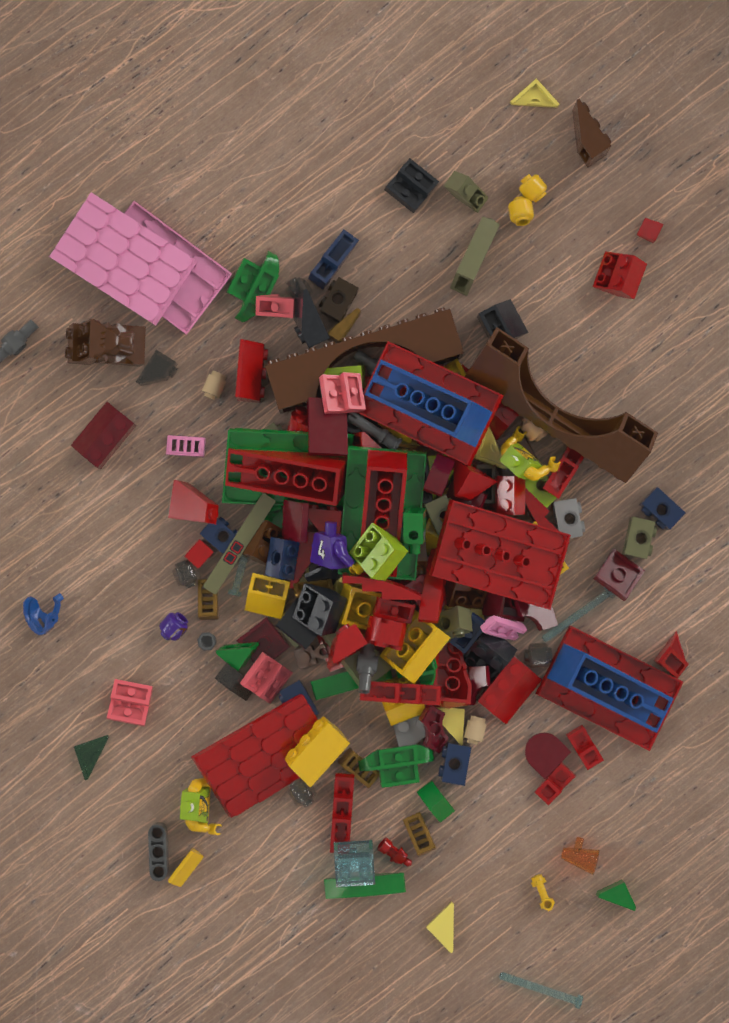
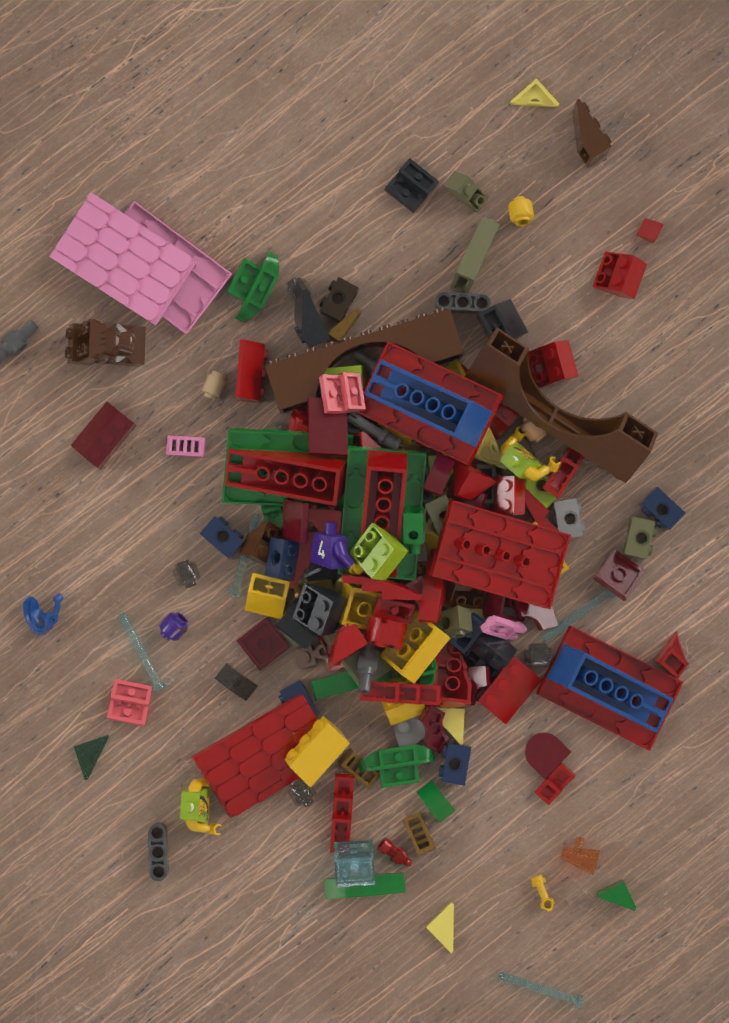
clear smoke slope [136,350,178,386] -> none
red slope [168,480,219,524] -> none
yellow slope [168,848,204,887] -> none
red panel [184,539,215,568] -> none
dark grey tile [197,632,216,651] -> none
pearl gold slope [198,579,219,620] -> none
olive sticker [203,493,275,594] -> none
green slope [216,642,259,671] -> none
coral slope [240,652,293,704] -> none
coral slope [256,294,295,318] -> none
dark blue slope [308,229,359,290] -> none
tan brick [464,716,487,745] -> none
yellow head [519,174,547,203] -> none
red slope [566,725,604,770] -> none
none -> clear light blue bar [119,613,167,692]
none -> dark grey beam [435,292,491,314]
none -> red slope [528,340,579,388]

